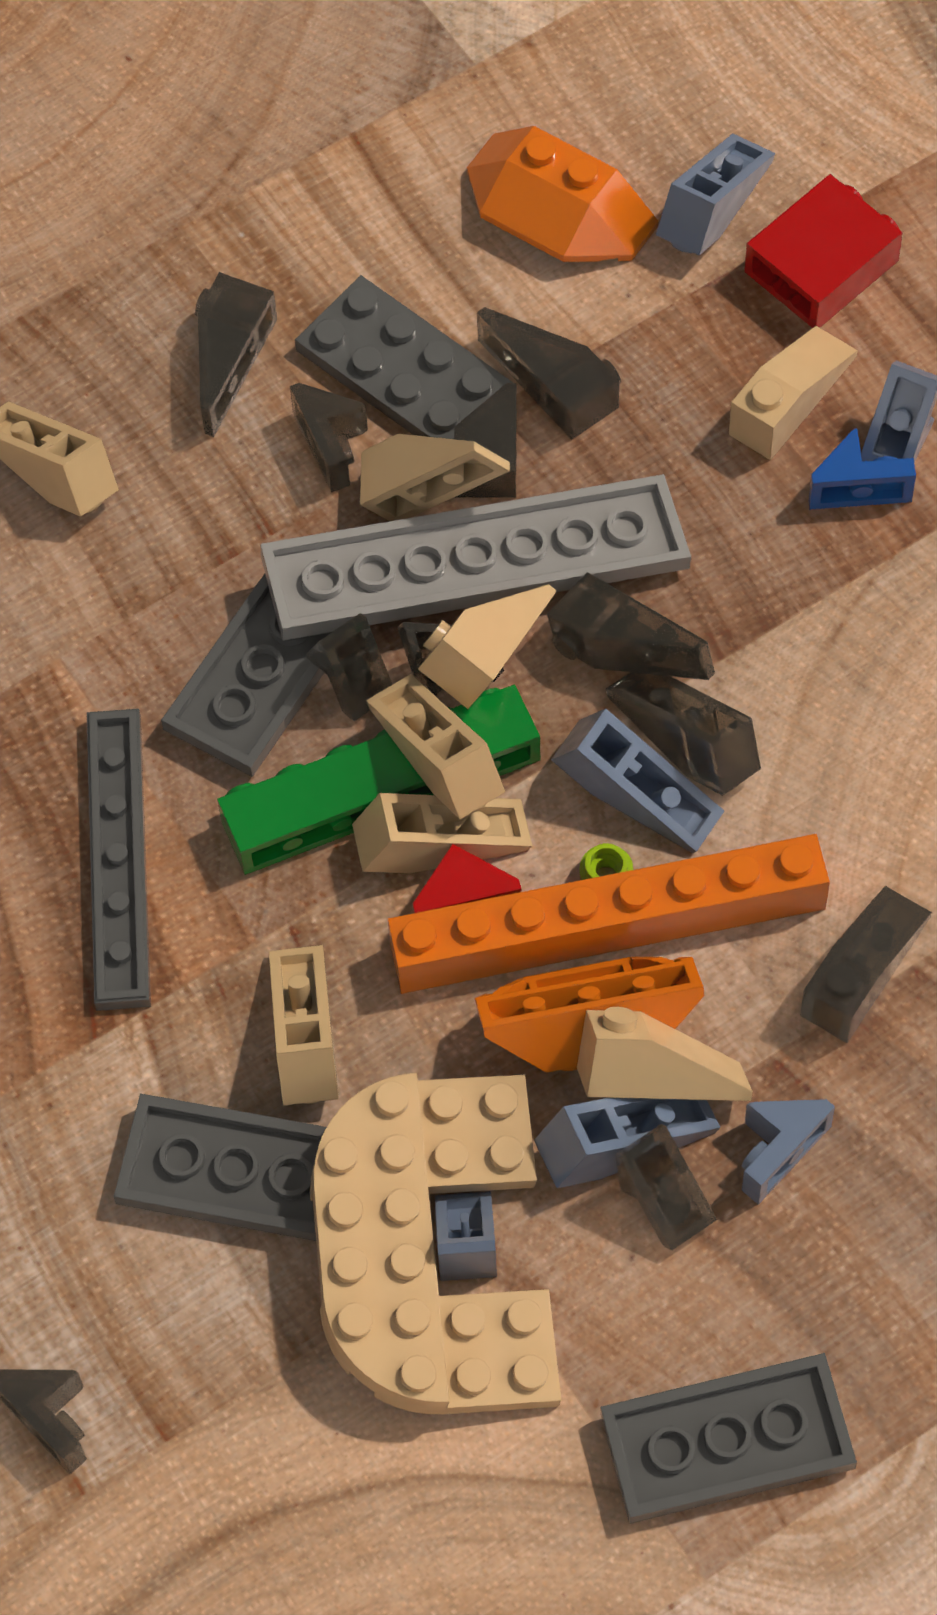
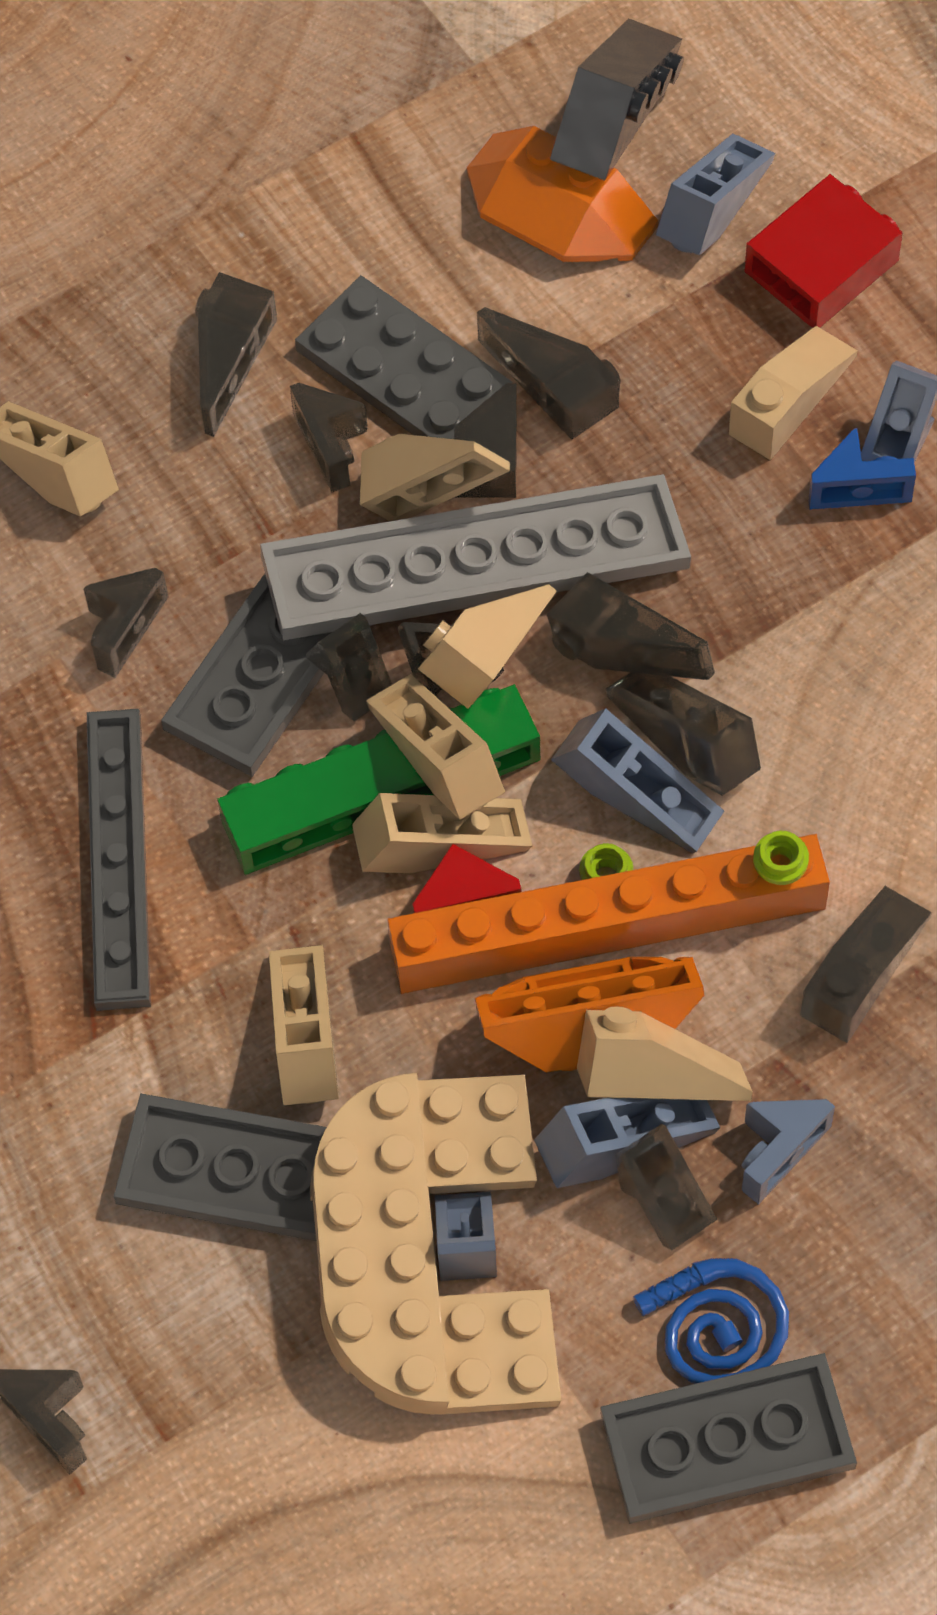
none -> clear smoke slope [83,568,169,678]
none -> black wedge [550,18,684,180]
none -> blue piece [633,1258,789,1384]
none -> lime plate [753,830,809,885]

